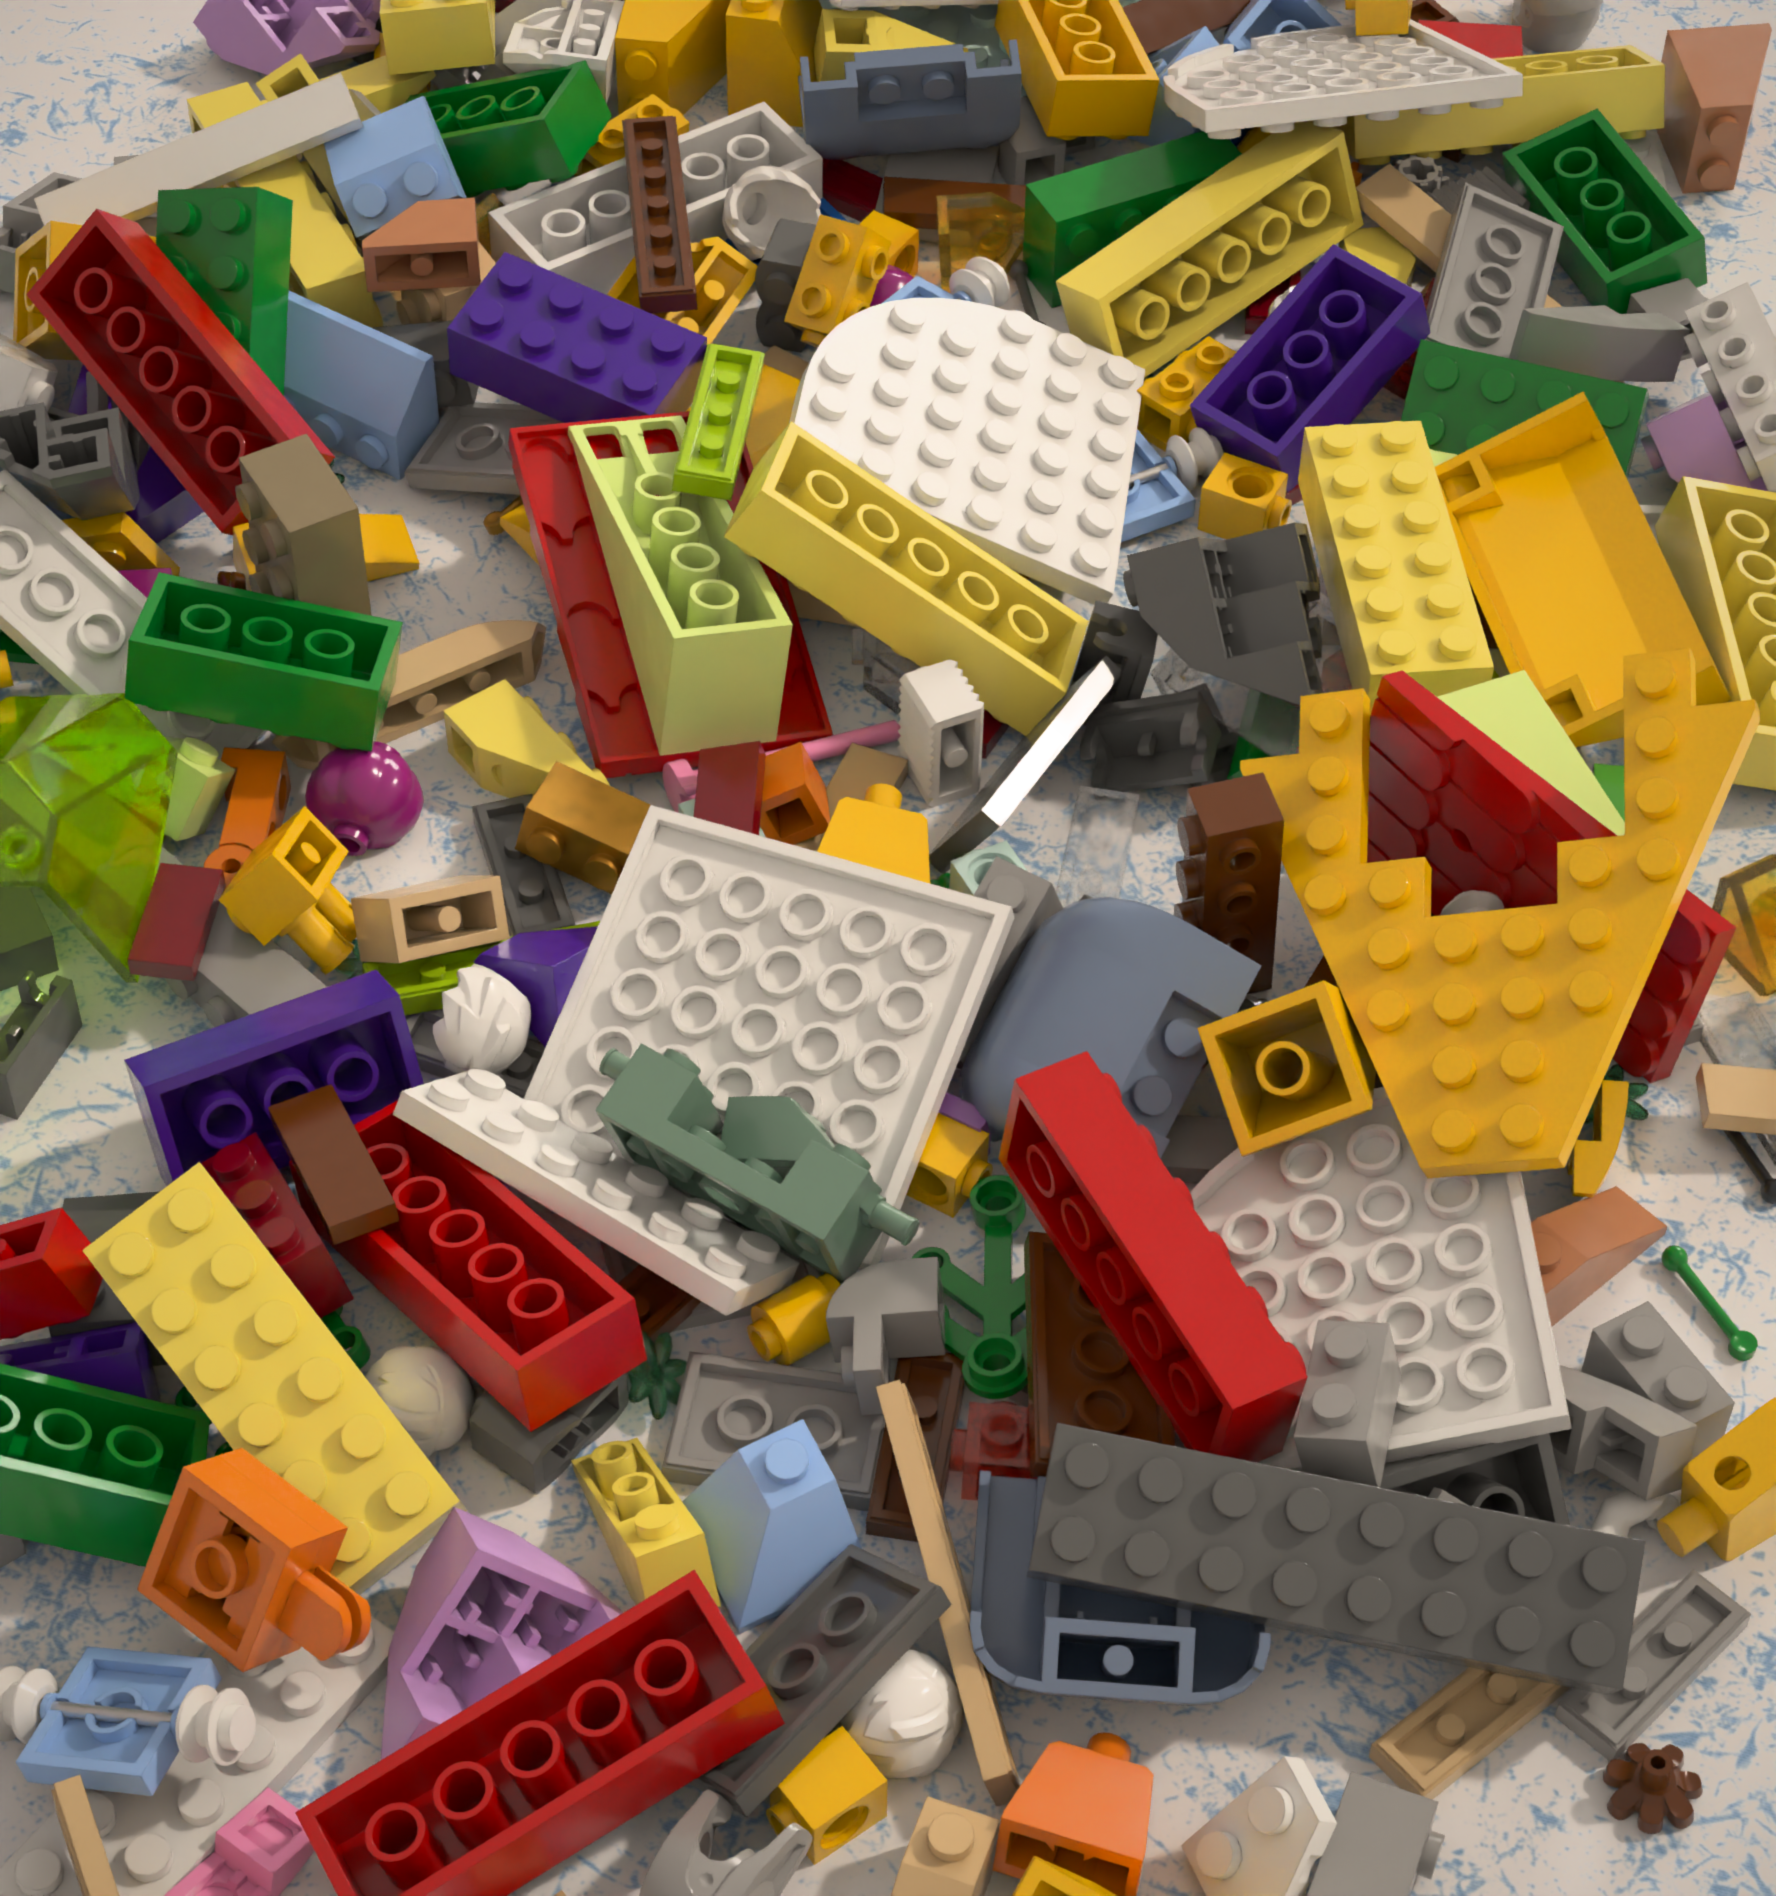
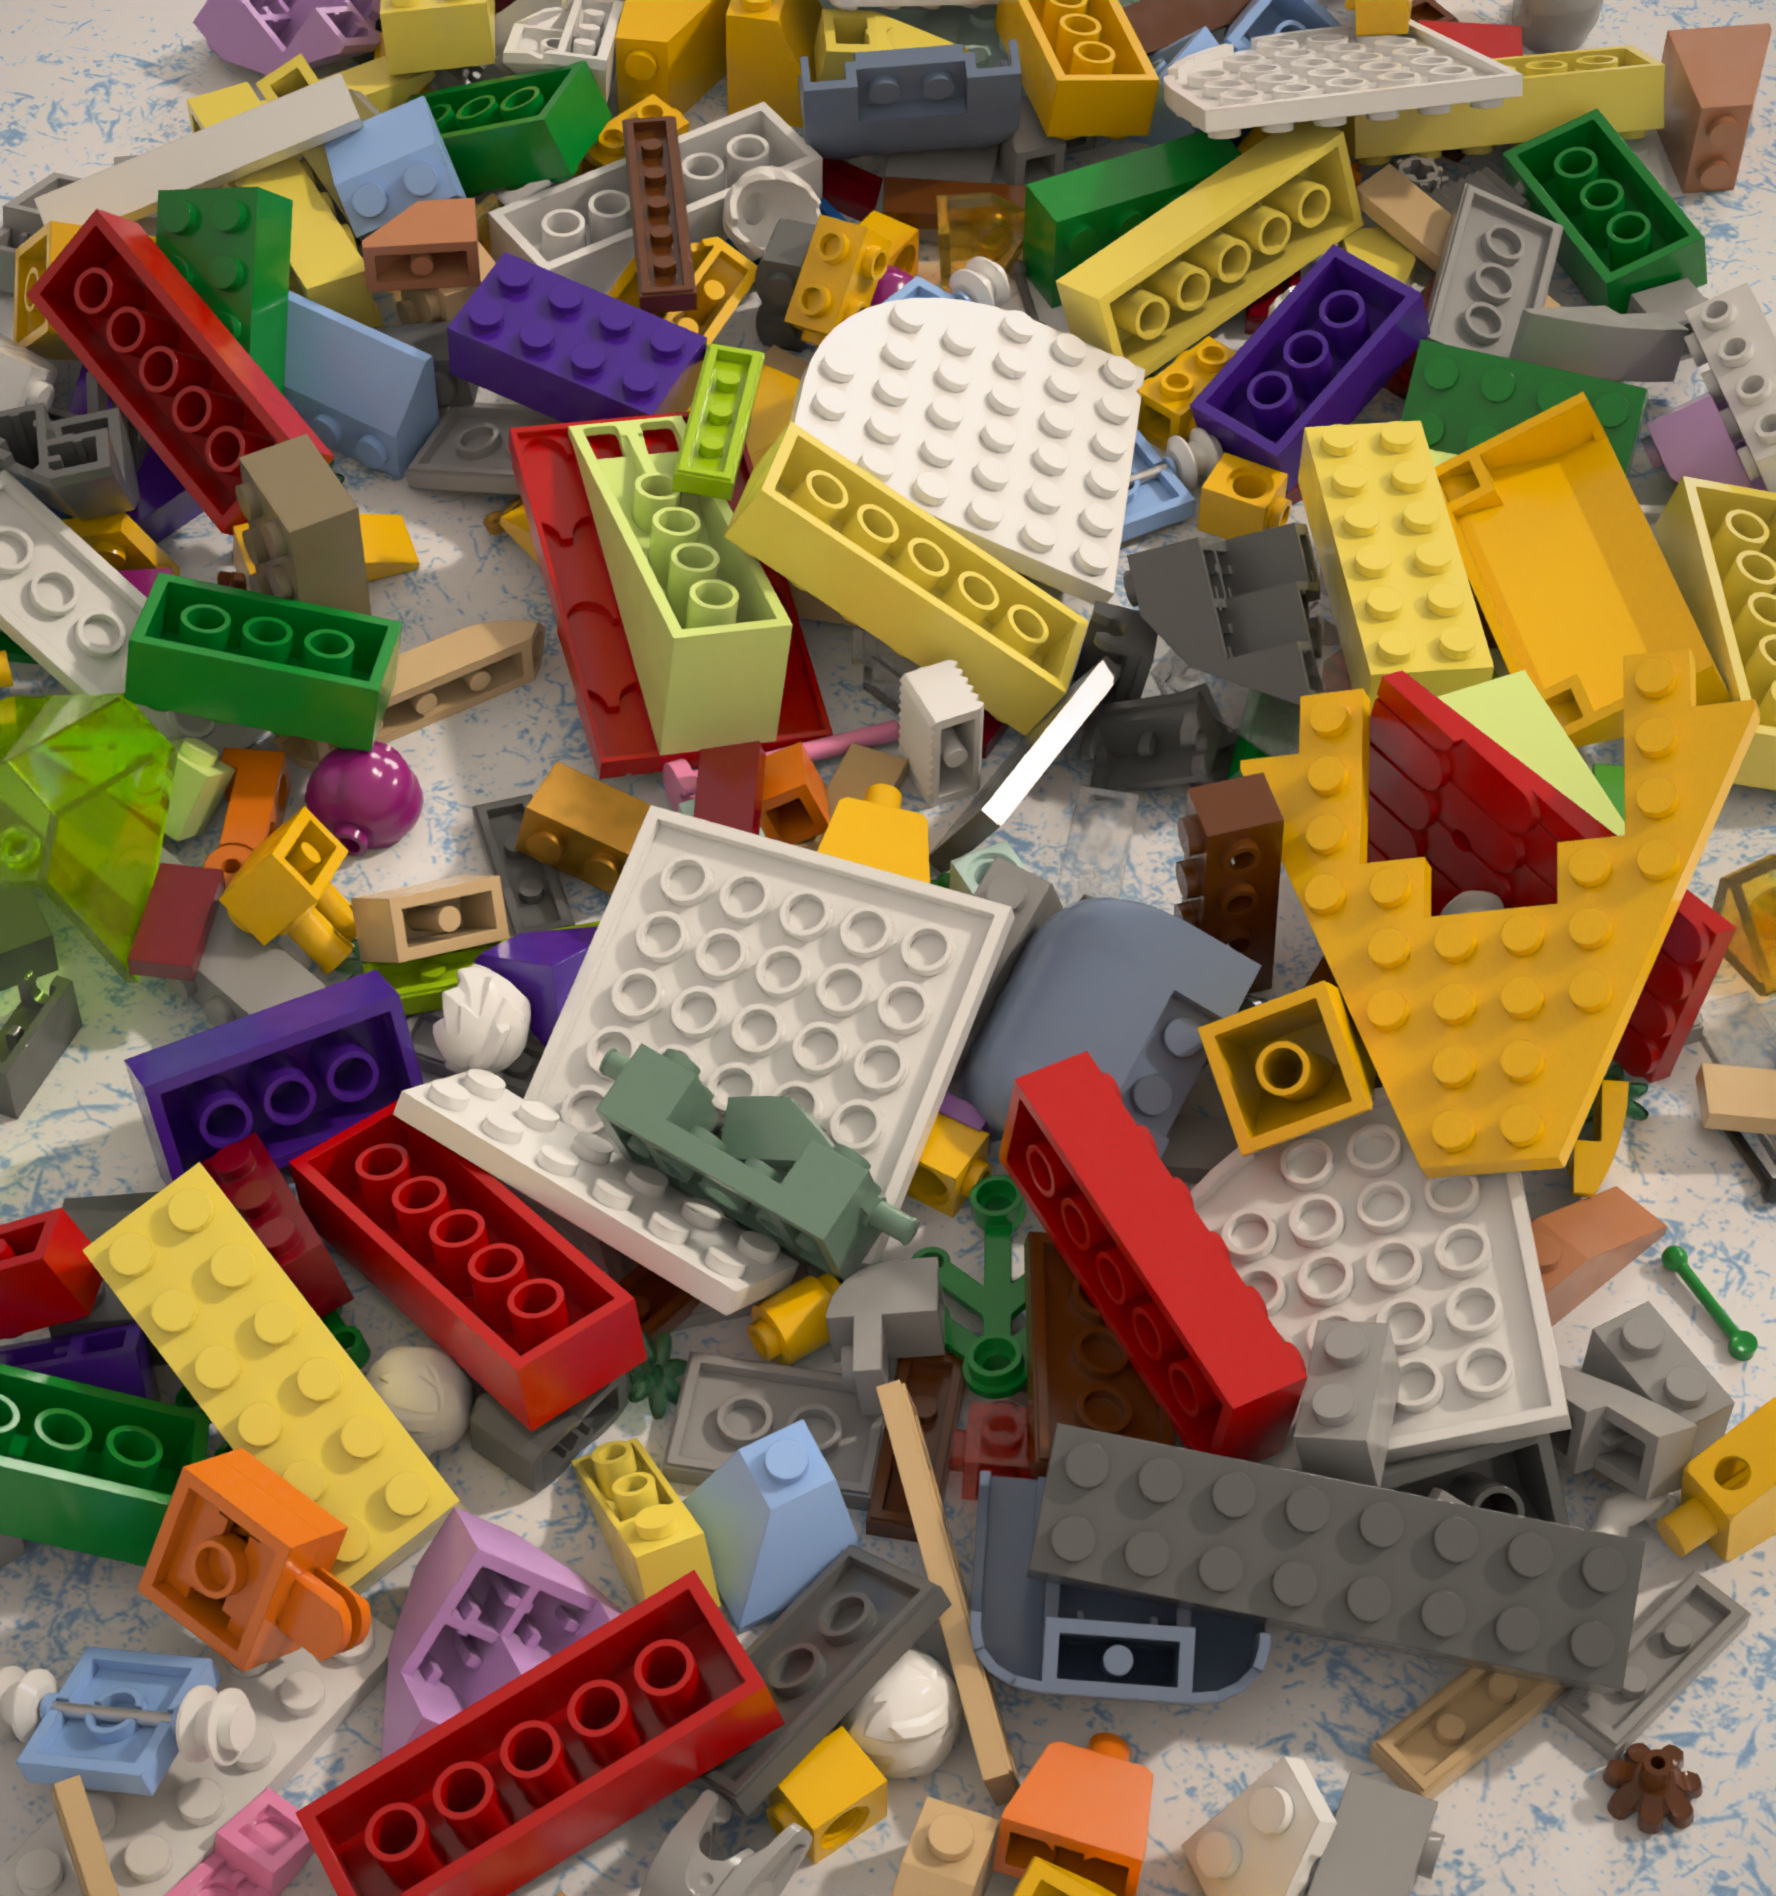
reddish brown tile [268,1084,400,1245] -> none
light yellow slope [443,679,610,798] -> none

